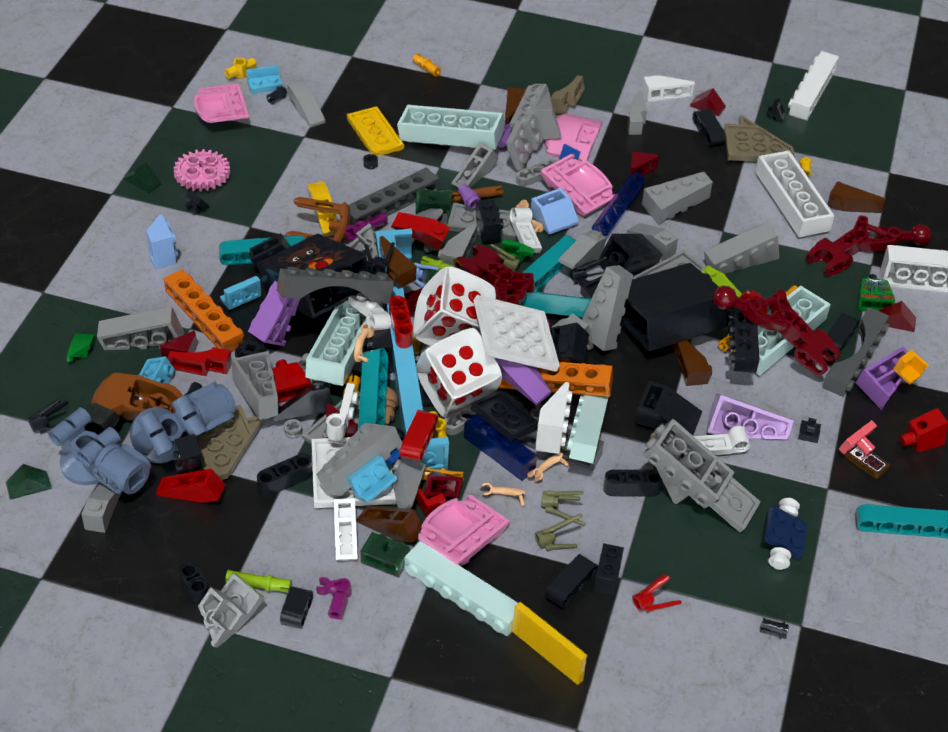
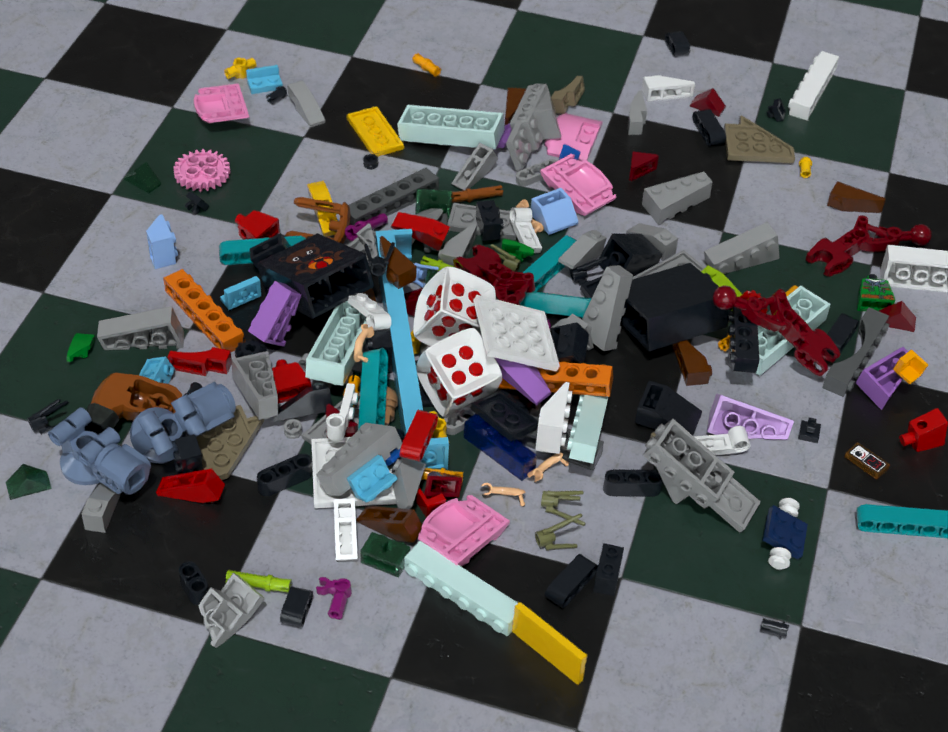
dark red slope [160,331,197,359] -> none
dark grey arch [276,267,394,303] -> none
red beam [389,295,413,348] -> none
medium lavender cone [458,184,481,209] -> none
clear blue beam [592,172,644,237] -> none
red plant [632,574,682,613] -> none
white brick [755,151,834,237] -> none
coral tile [839,420,877,455] -> none
none -> red torso [235,210,280,240]
none -> black beam [665,31,690,56]

